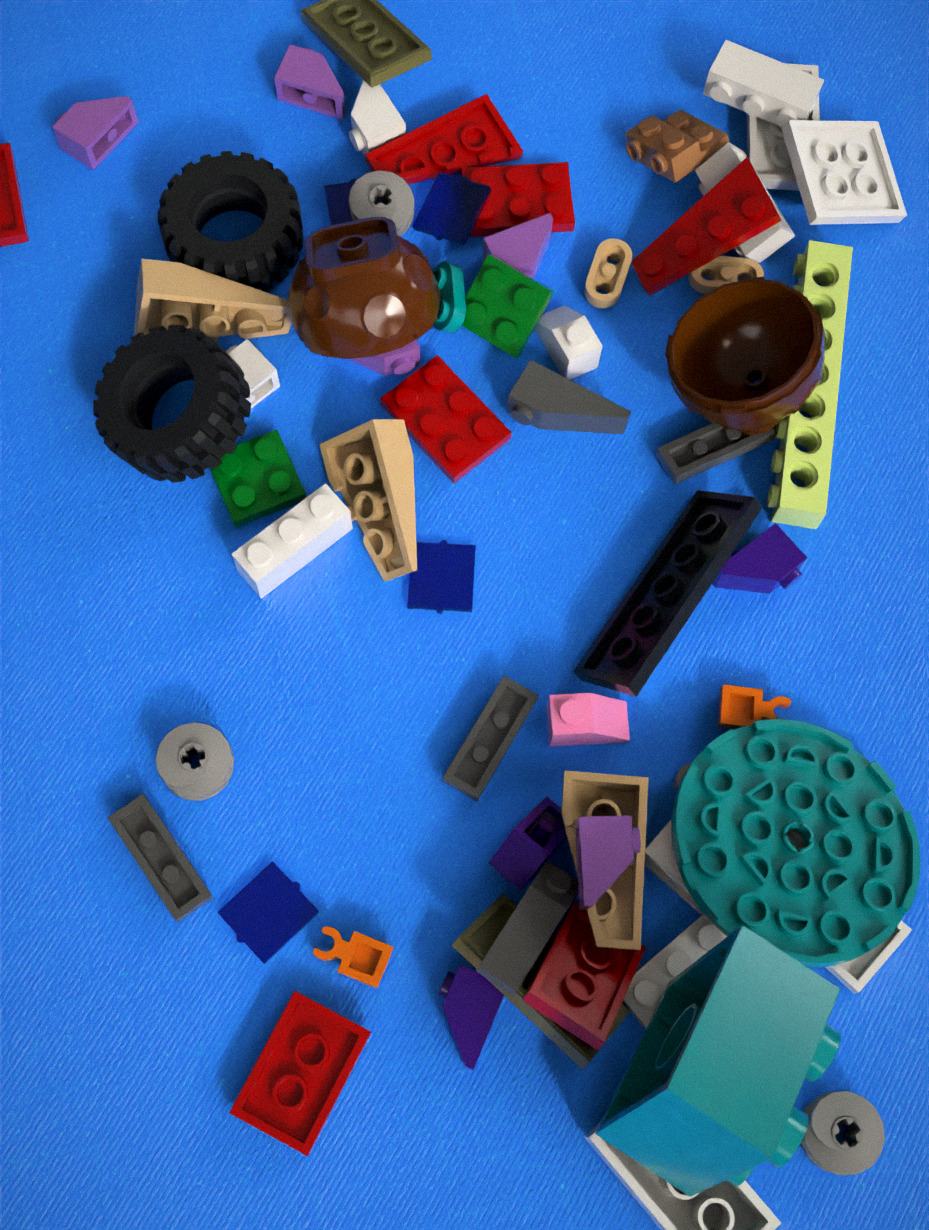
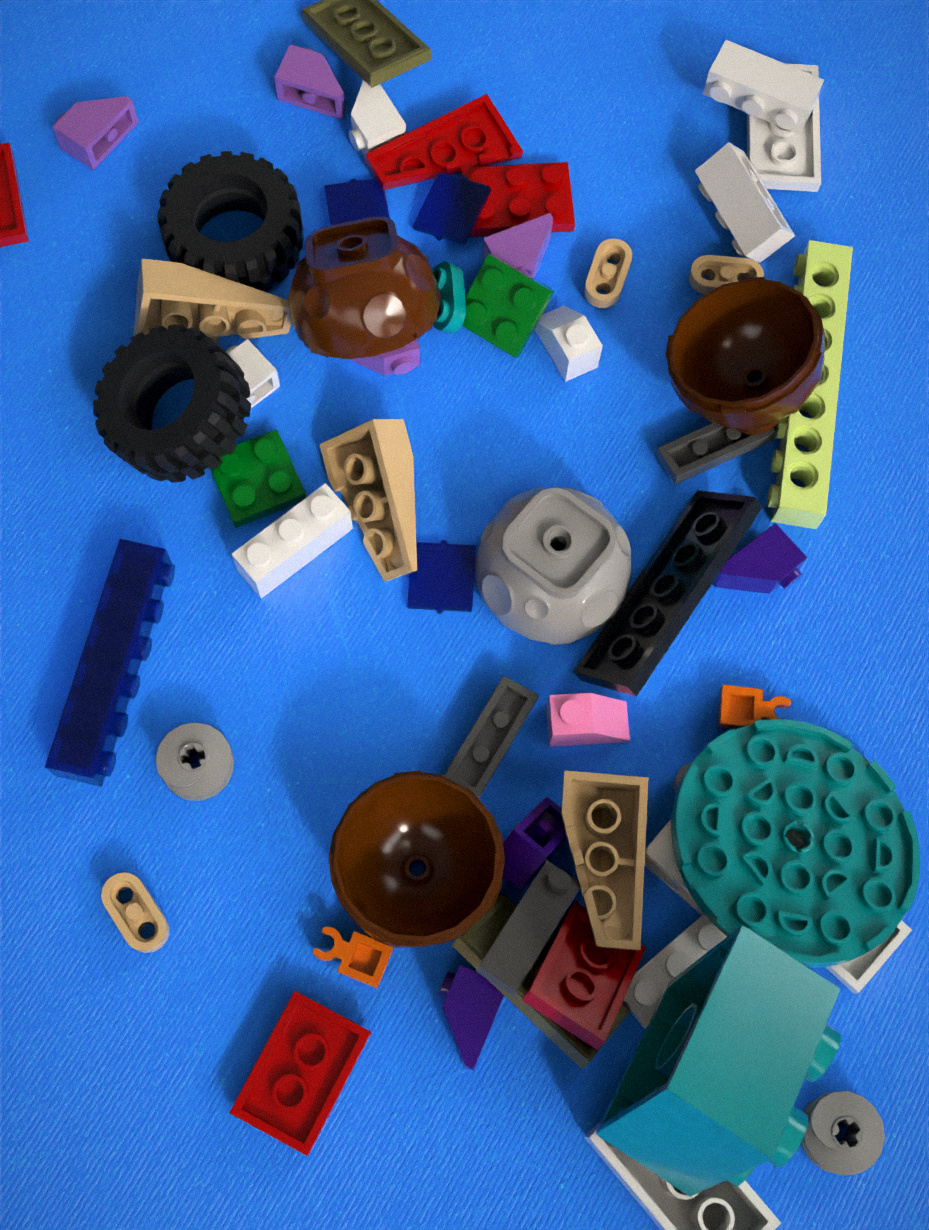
dark grey plate [107,794,214,923] -> none
clear blue piece [217,861,320,965] -> none
light grey piece [349,171,415,237] -> none
red plate [380,355,512,483] -> none
dark grey slope [506,360,631,434] -> none
medium lavender slope [575,815,641,910] -> none
medium nougat plate [625,109,729,183] -> none
red wing [631,157,781,296] -> none
white plate [782,120,907,225] -> none
none -> clear blue brick [45,539,175,787]
none -> tan plate [101,872,170,953]
none -> reddish brown rock [329,770,505,948]
none -> light grey rock [475,487,631,645]

